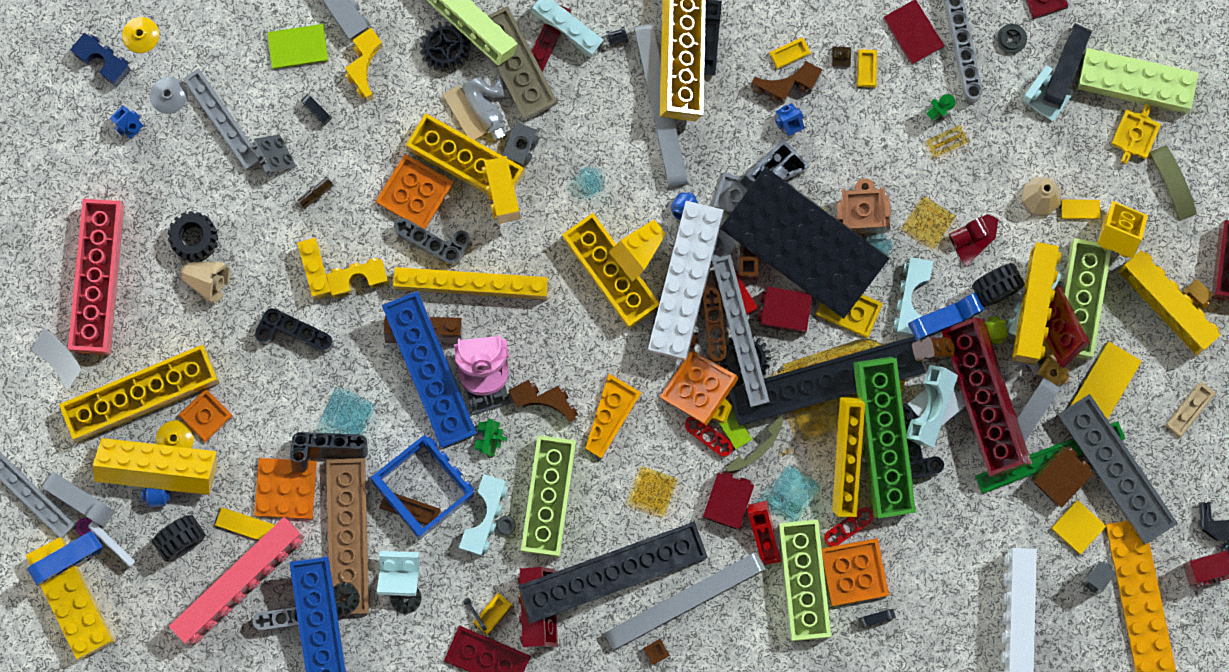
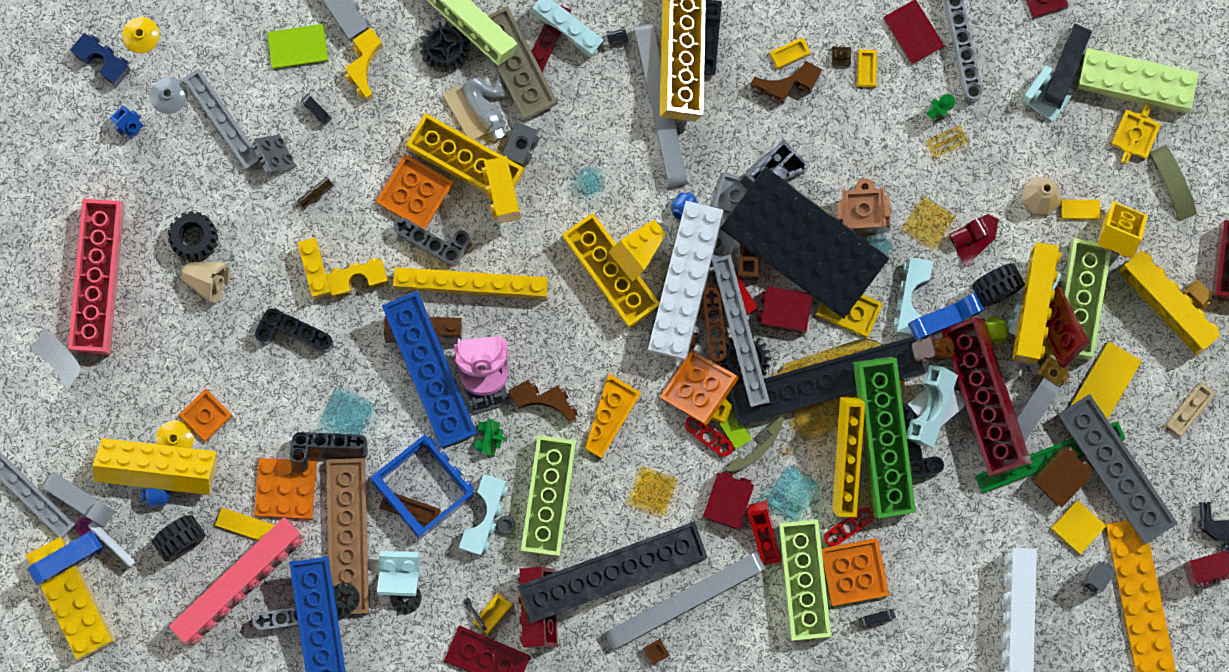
yellow brick [59,344,220,443] -> none
blue brick [775,103,805,136] -> none
pearl dark grey gear [997,24,1027,54] -> none

